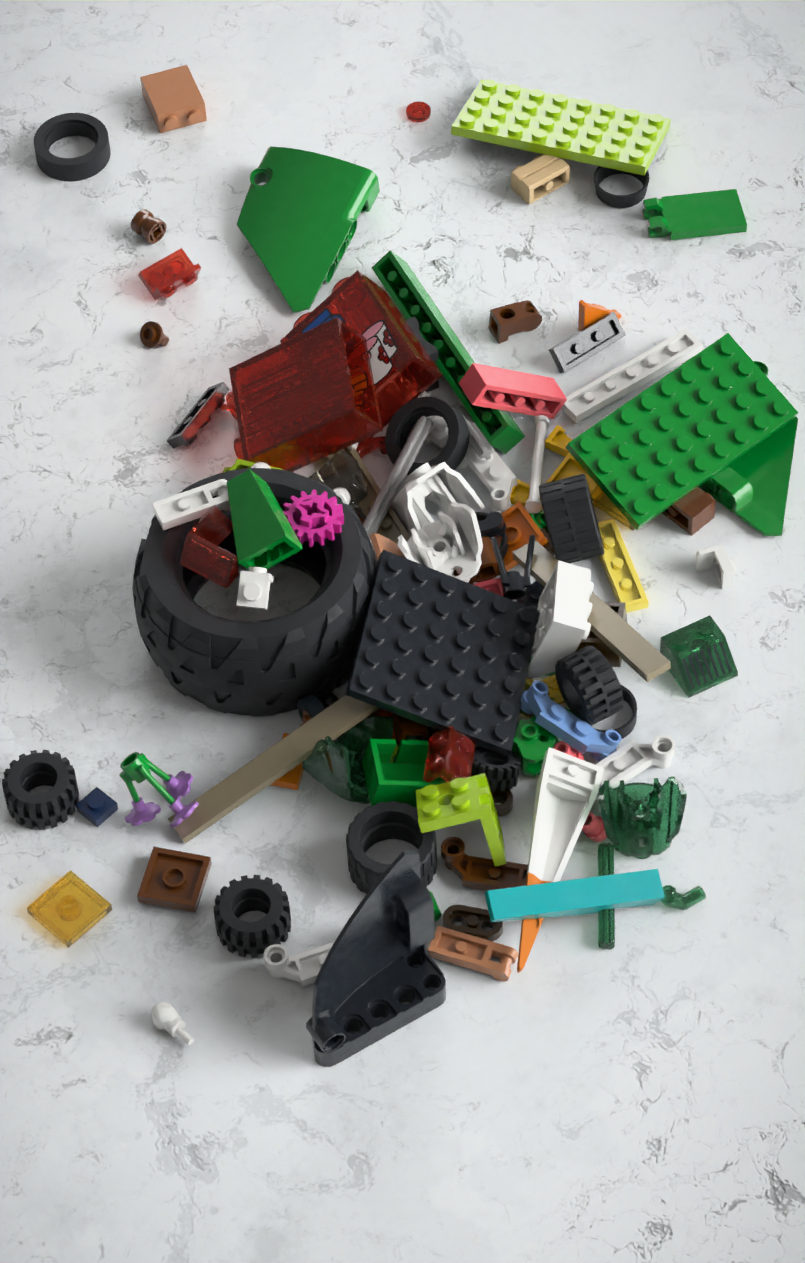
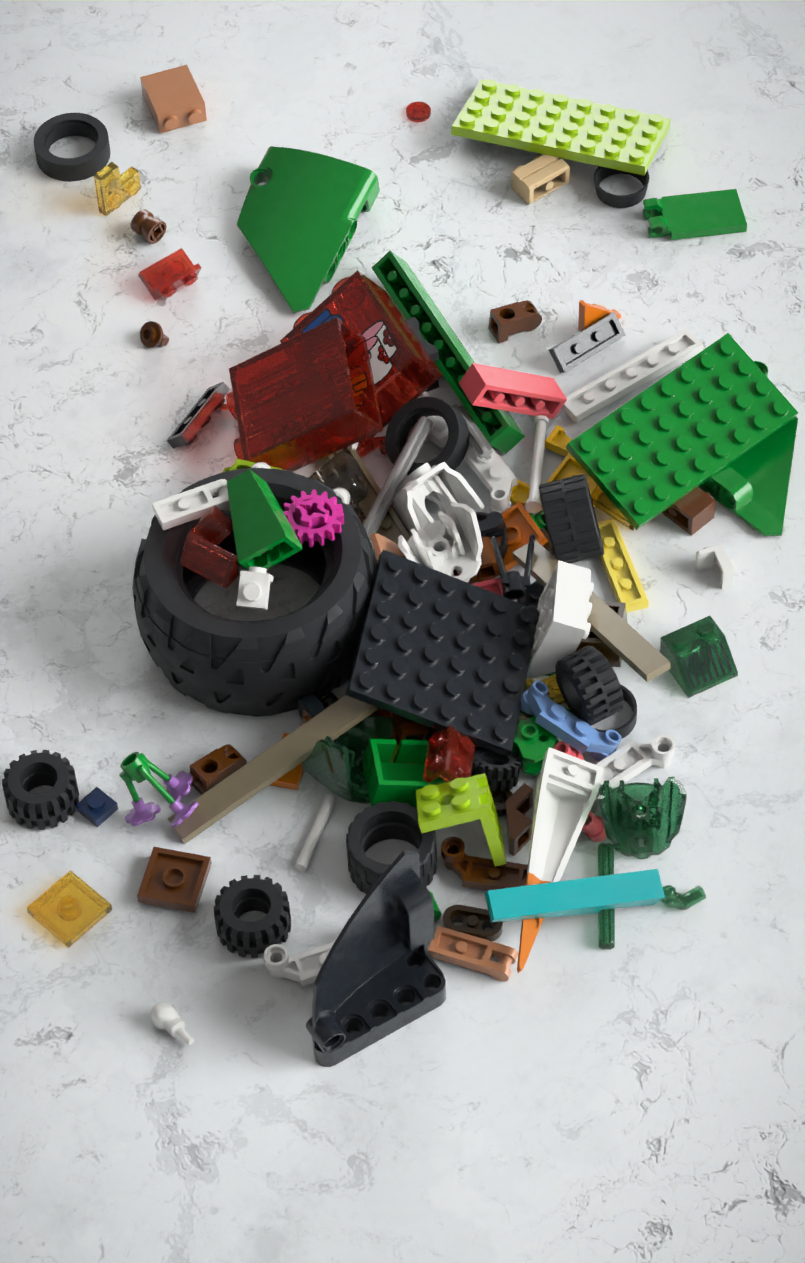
none -> clear yellow plate [94,162,141,216]
none -> reddish brown leg [190,744,247,795]
none -> white bar [295,794,336,872]
none -> reddish brown slope [505,783,533,856]

